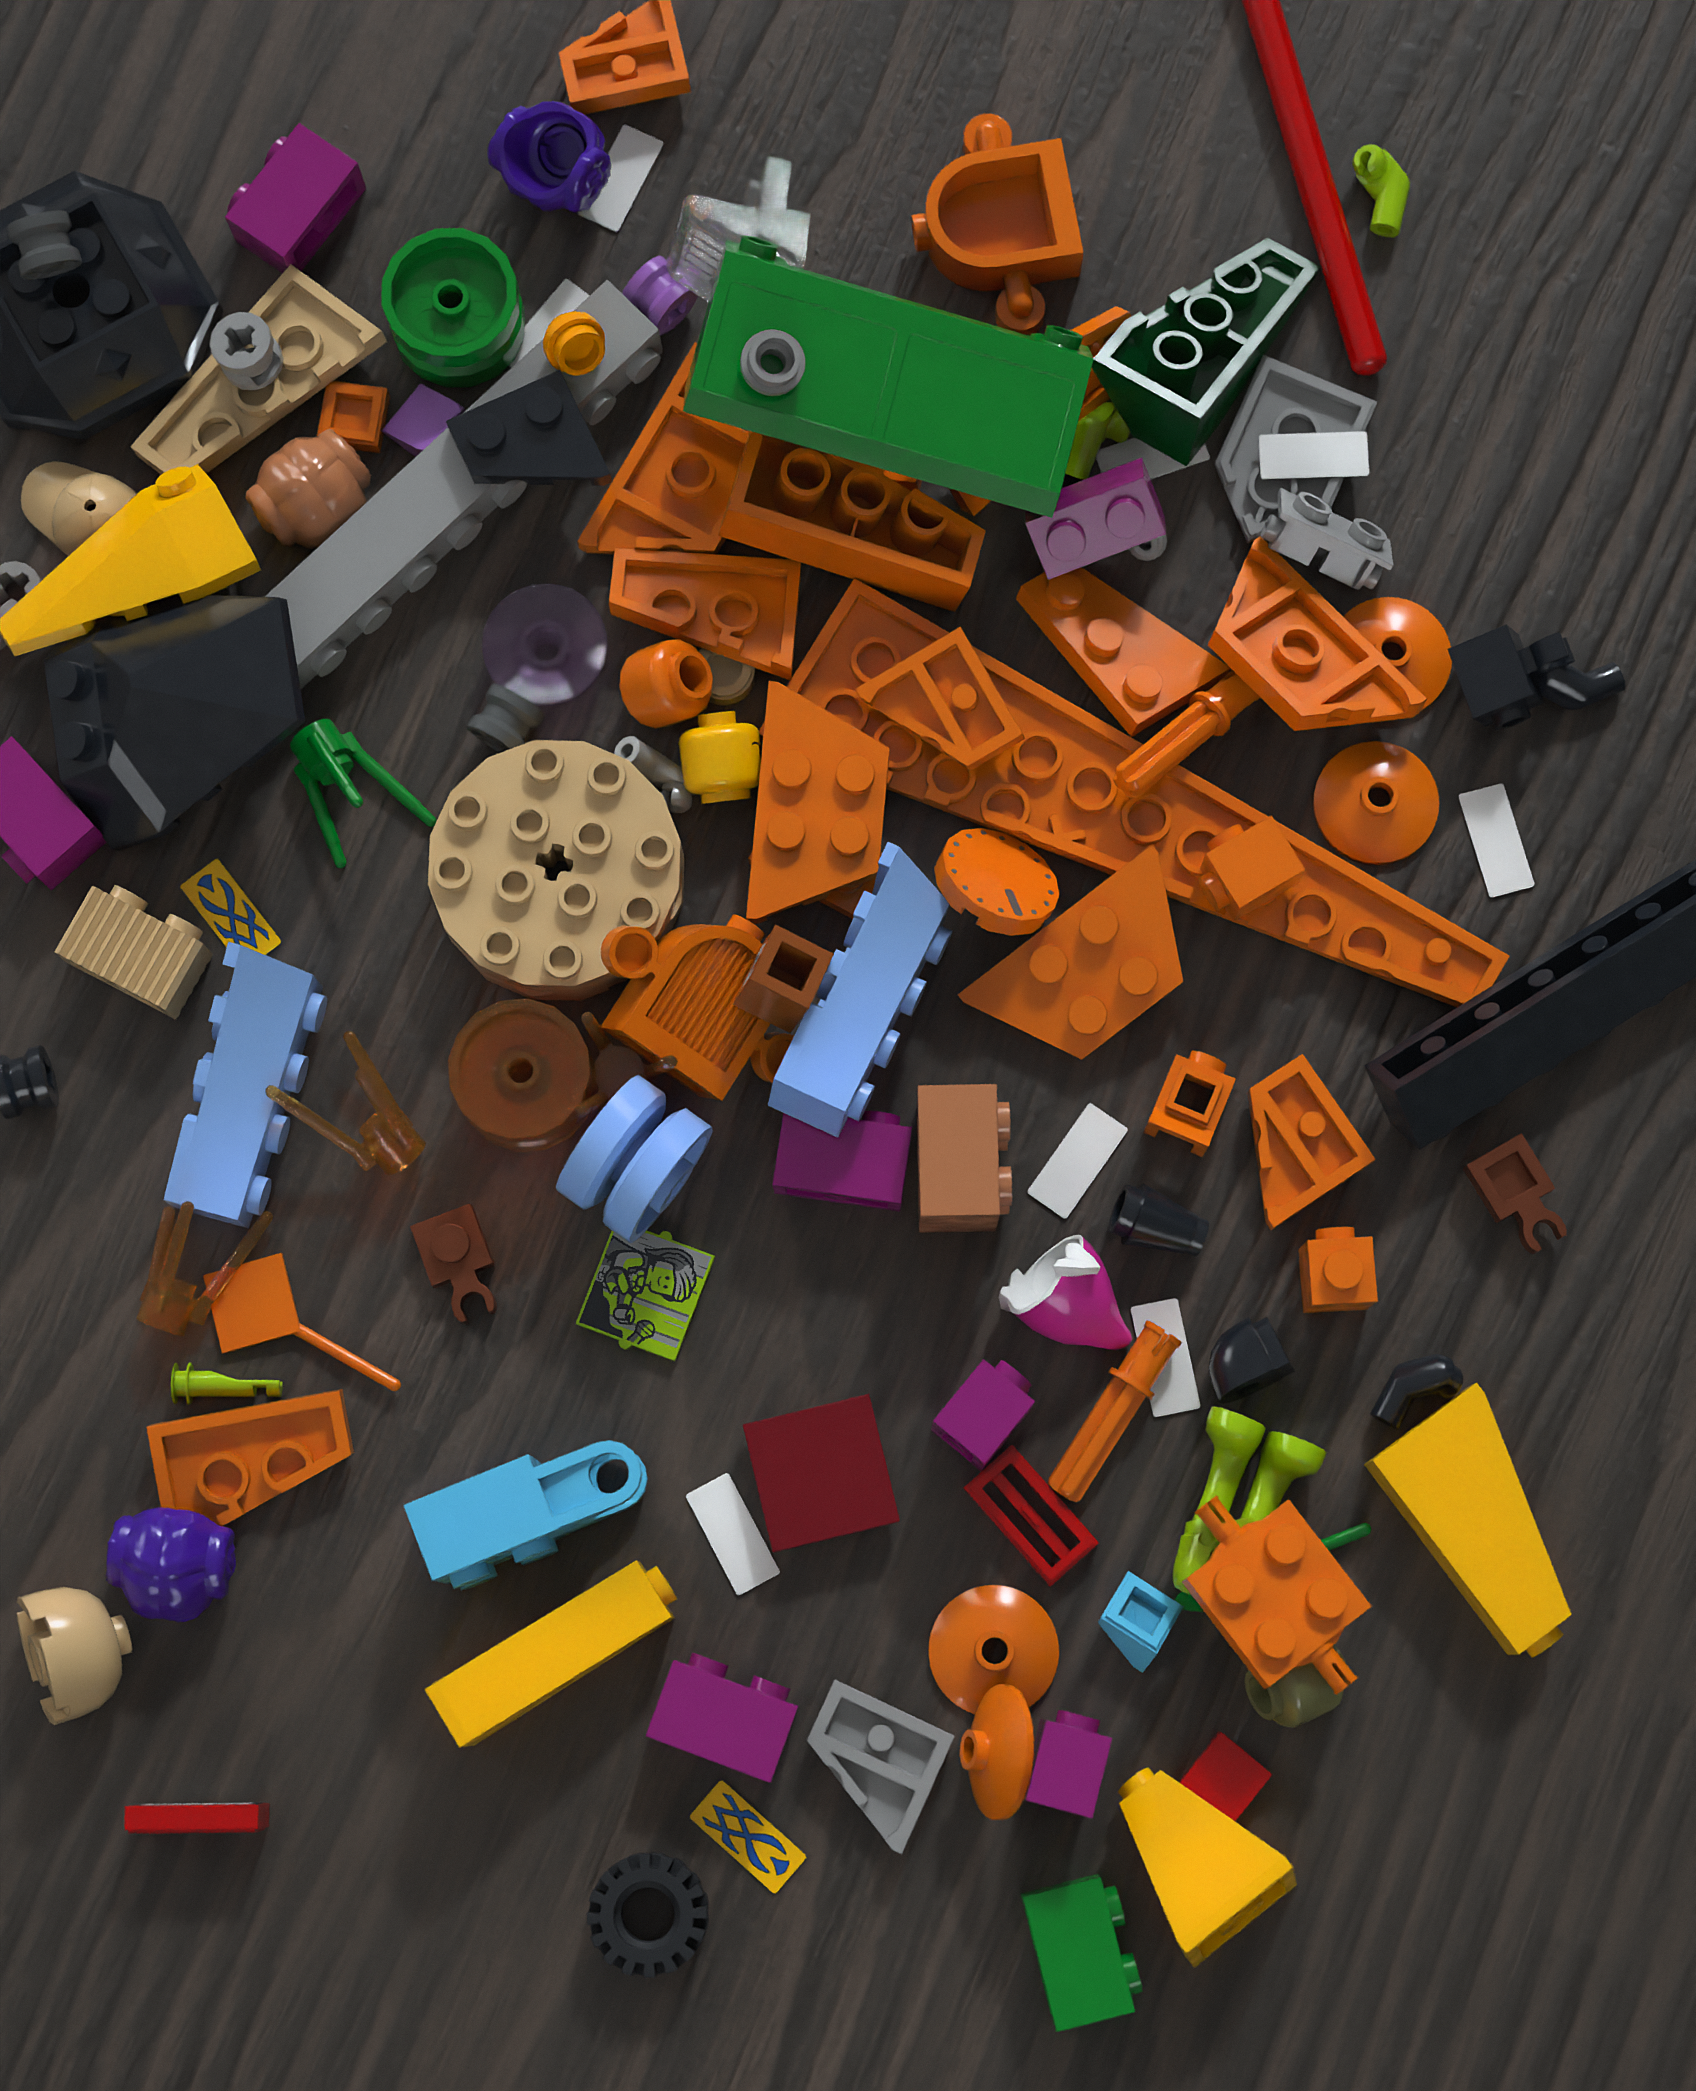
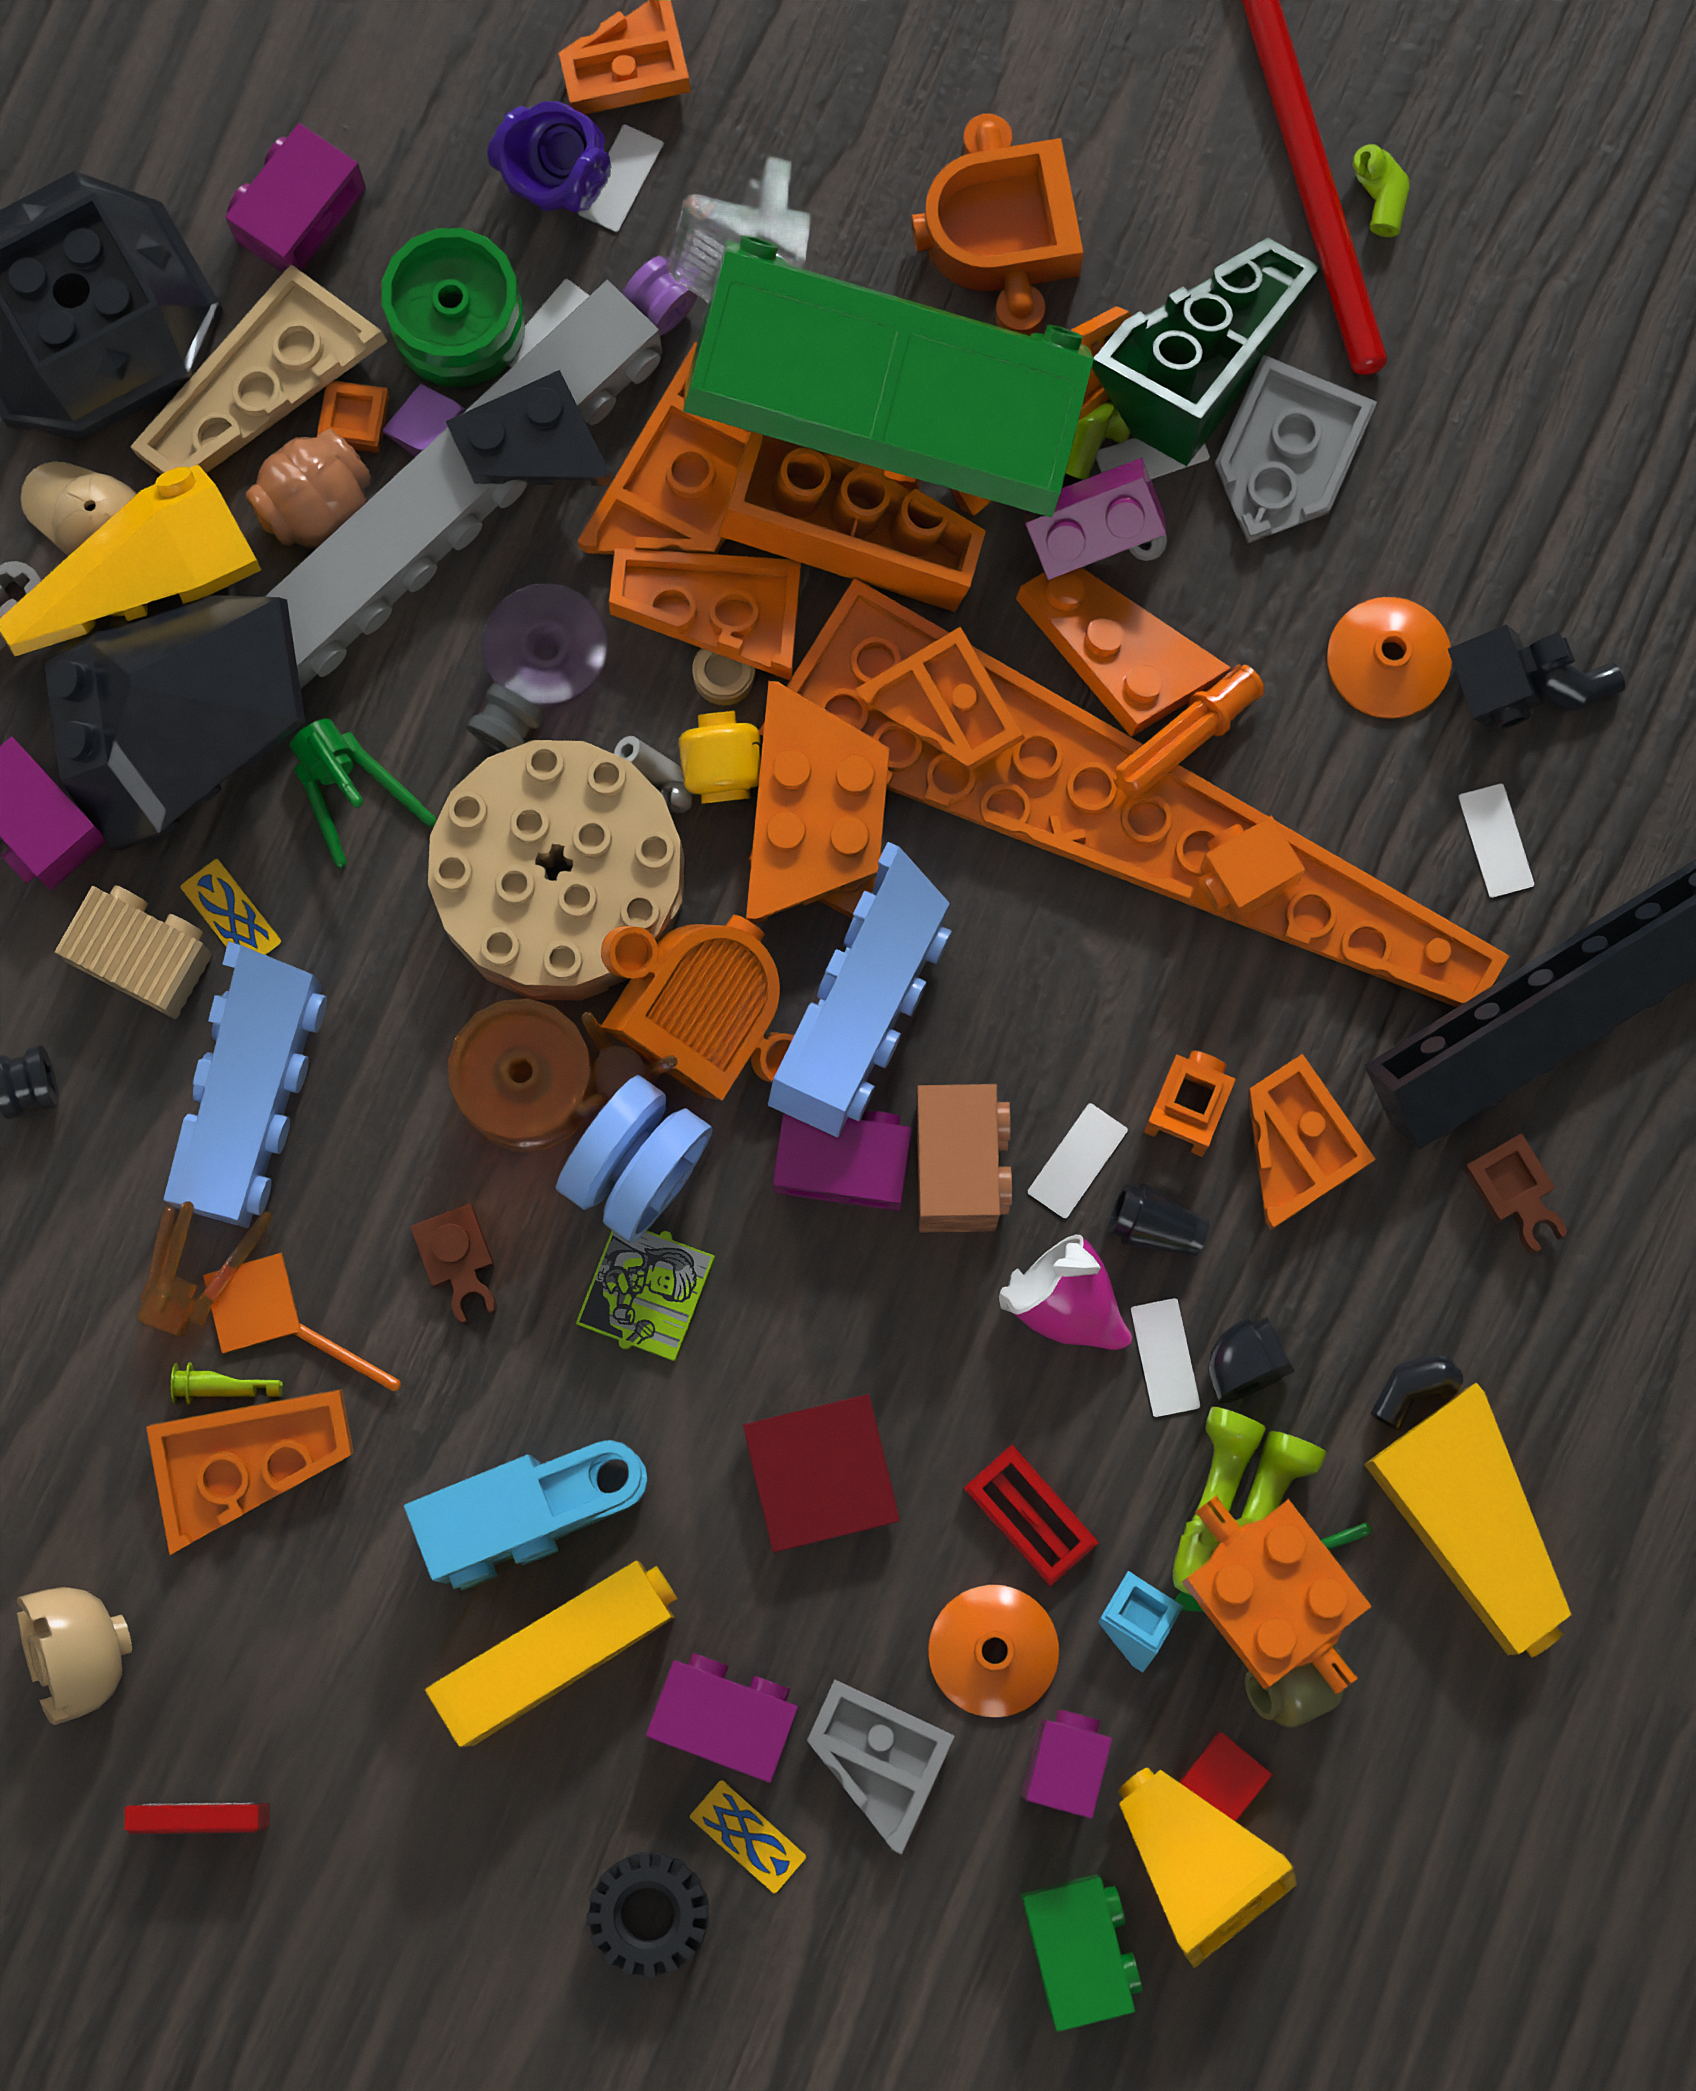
dark grey wheel [7,210,82,280] -> none
dark purple hair [105,1507,236,1622] -> none
light grey wheel [210,312,283,390] -> none
clear orange plant [265,1031,426,1176] -> none
light orange plate [543,311,605,376] -> none
orange head [619,639,713,728] -> none
white sticker [686,1473,780,1595] -> none
dark orange brick [733,924,834,1033] -> none
light grey plate [740,329,805,396] -> none
magenta brick [931,1359,1035,1471] -> none
orange tile [934,828,1060,936] -> none
orange wing [958,845,1184,1060] -> none
orange dish [960,1684,1034,1820] -> none
orange axle [1048,1320,1182,1502] -> none
orange wing [1208,537,1427,731] -> none
white sticker [1259,431,1369,479] -> none
light grey hinge [1260,488,1393,590] -> none
orange brick [1298,1227,1378,1313] -> none
orange dish [1313,741,1439,865] -> none

